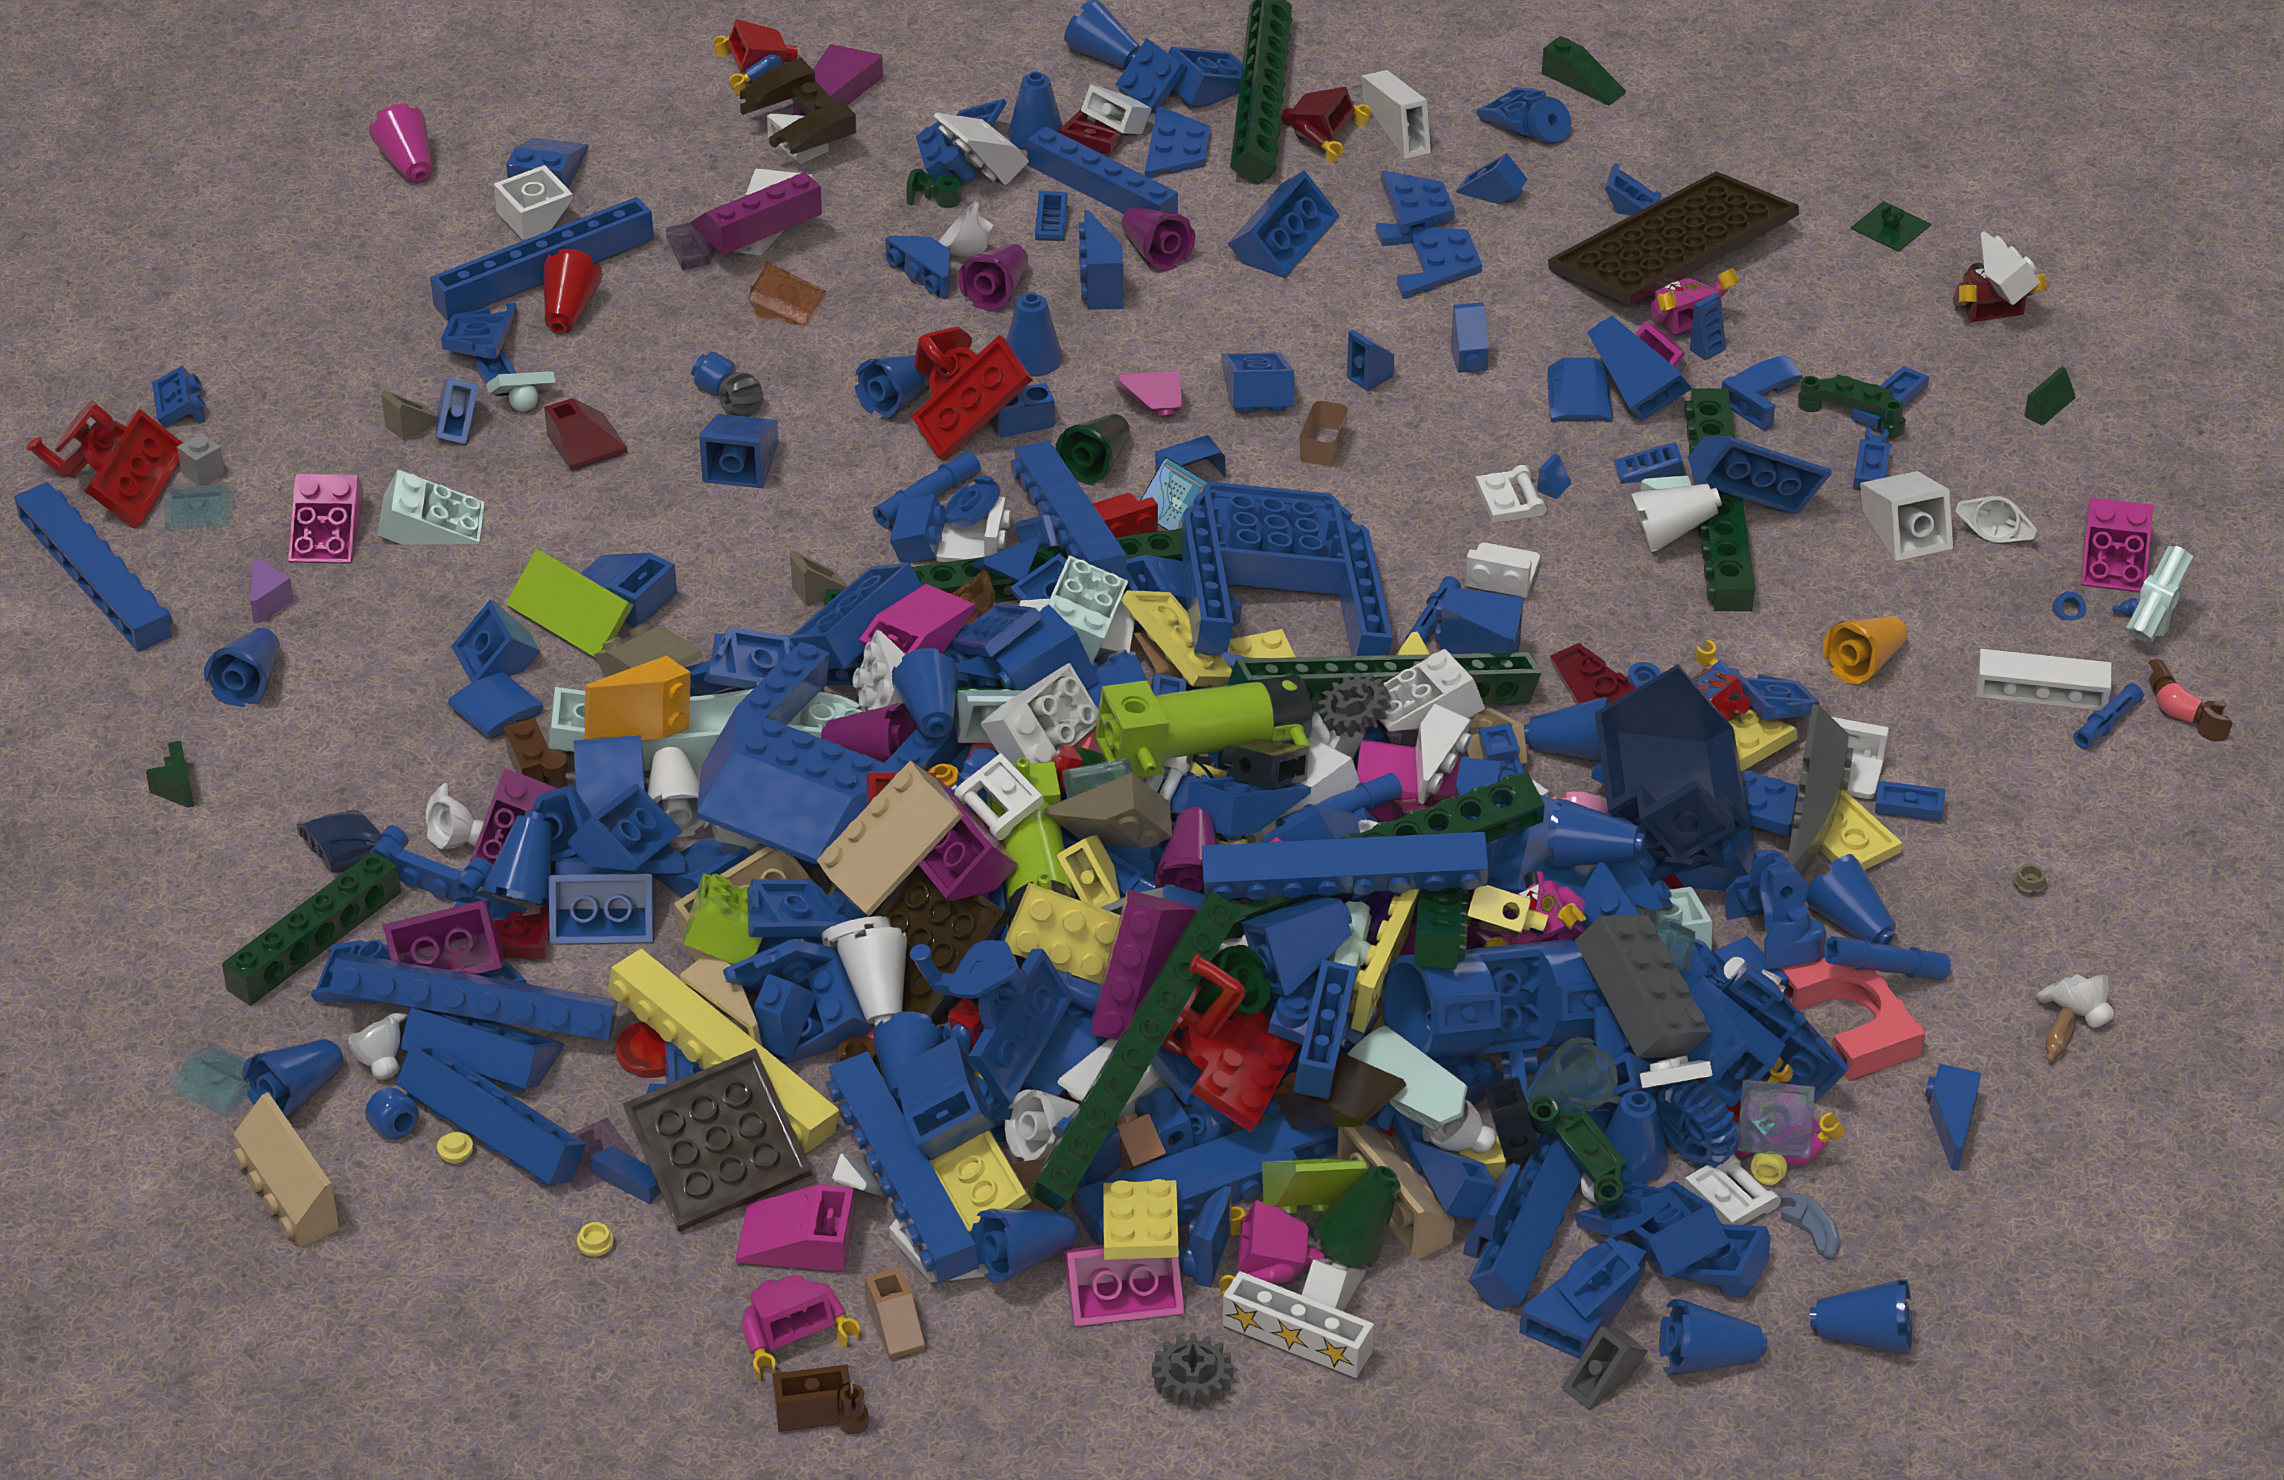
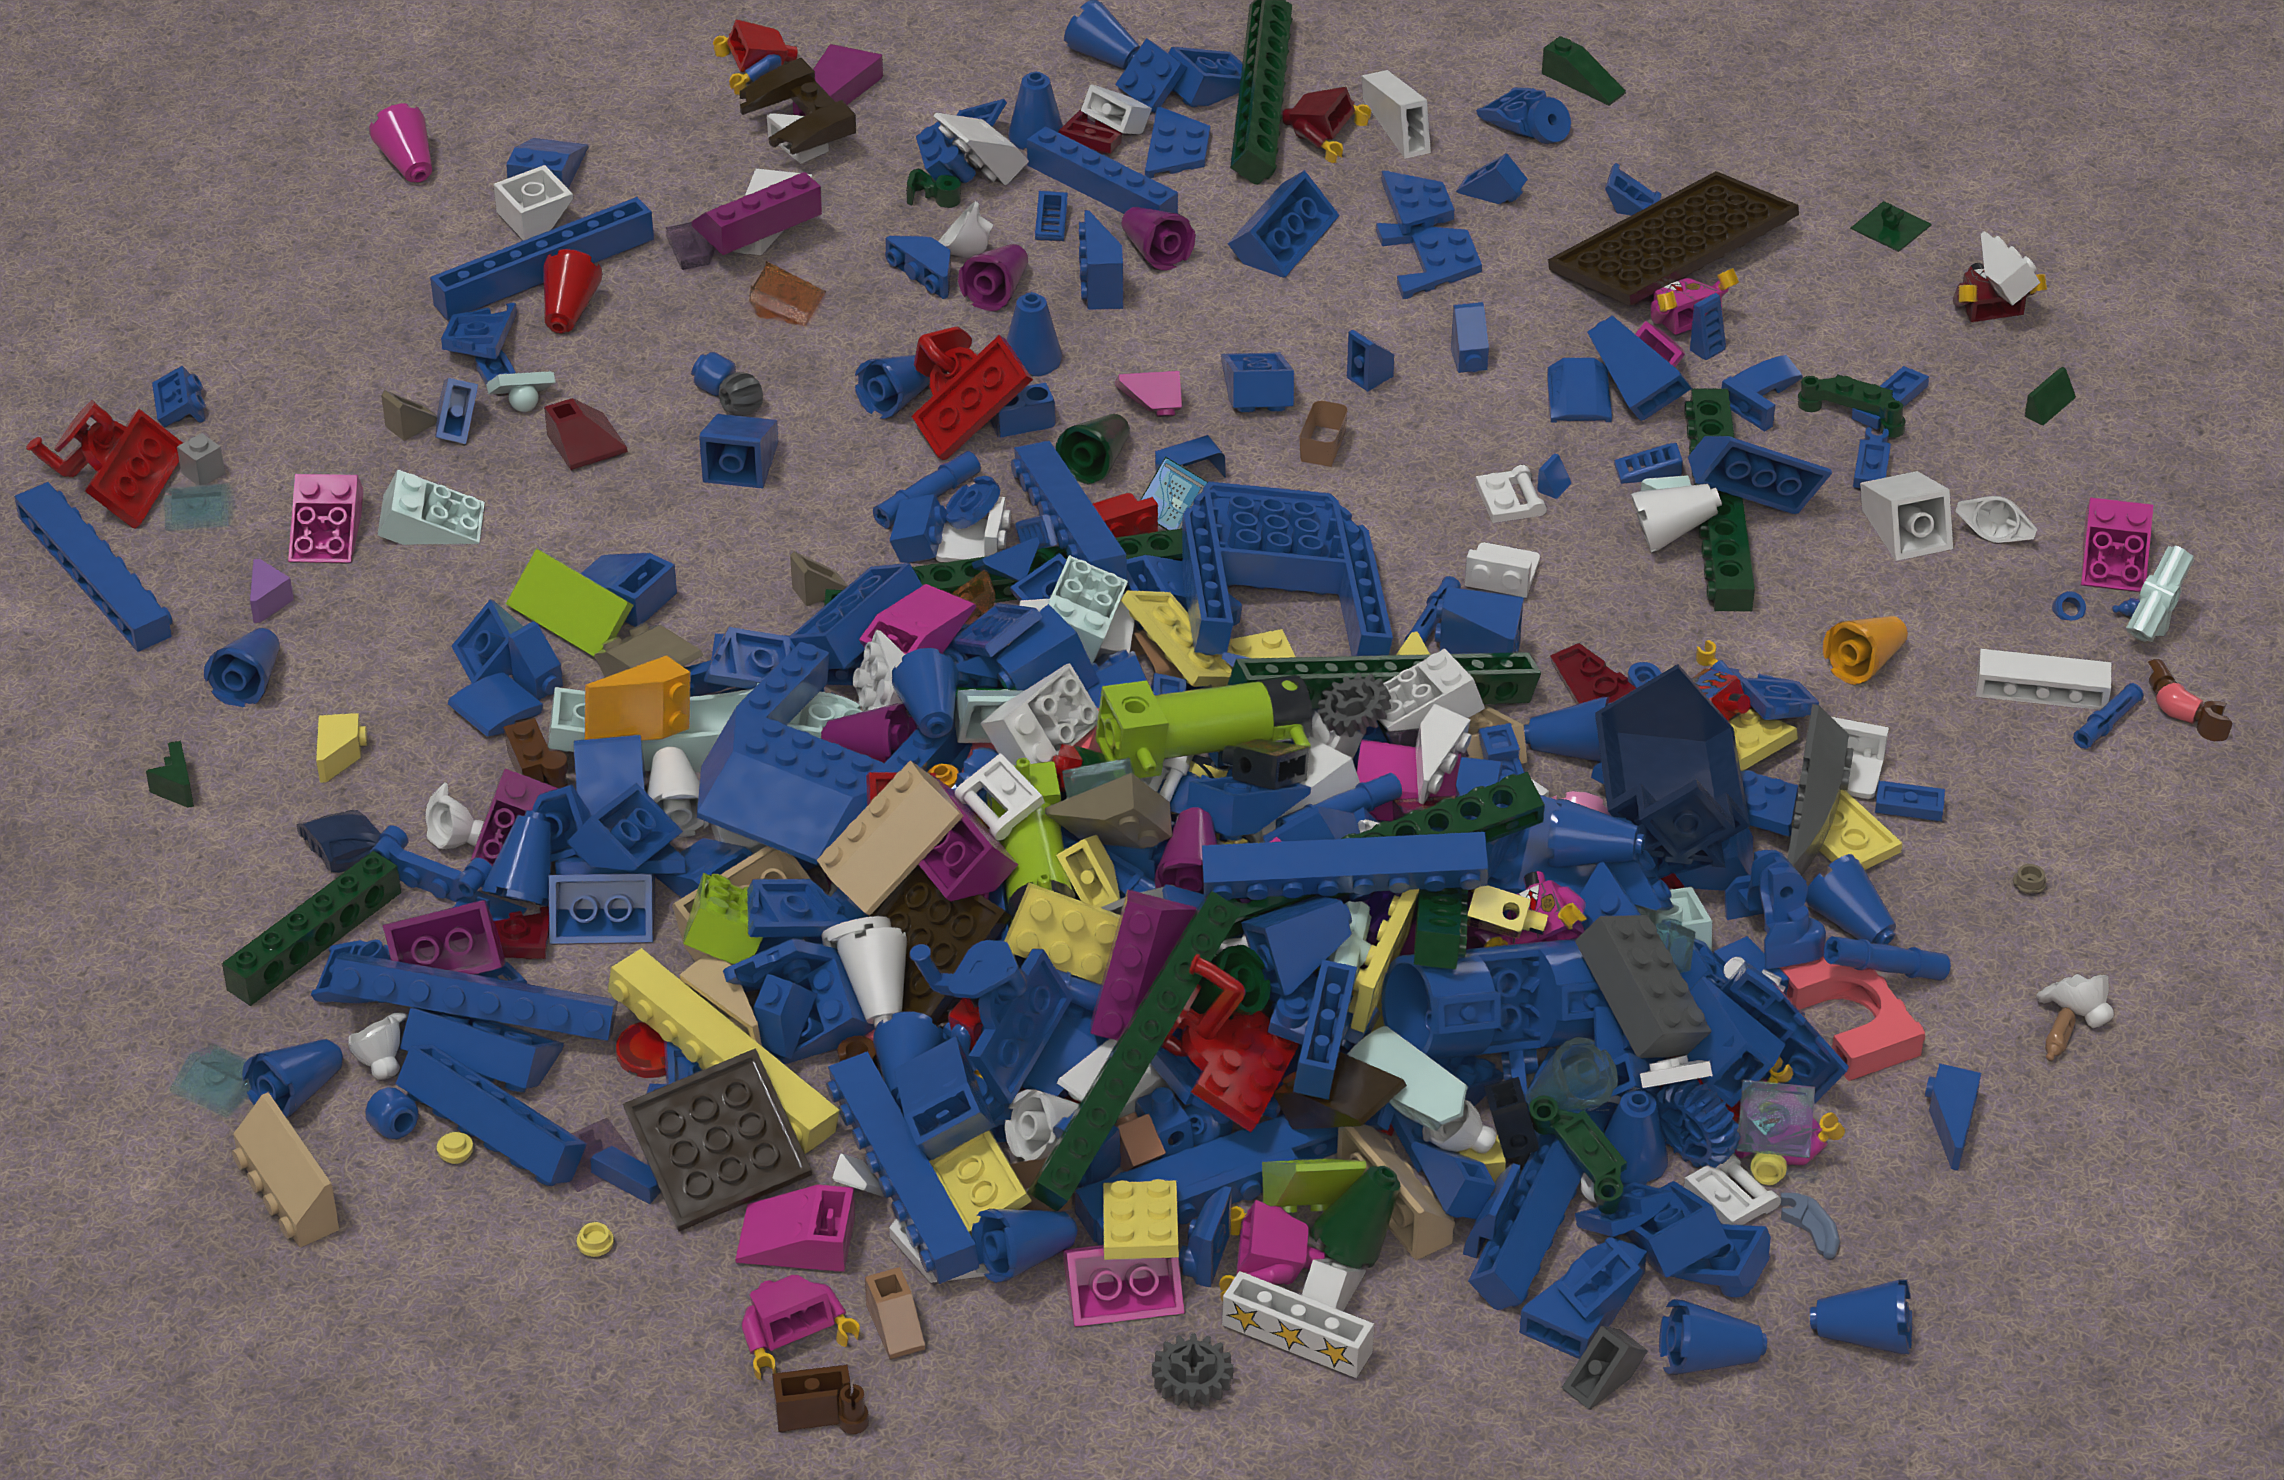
none -> light yellow slope [316,713,368,783]
none -> blue slope [508,621,563,700]

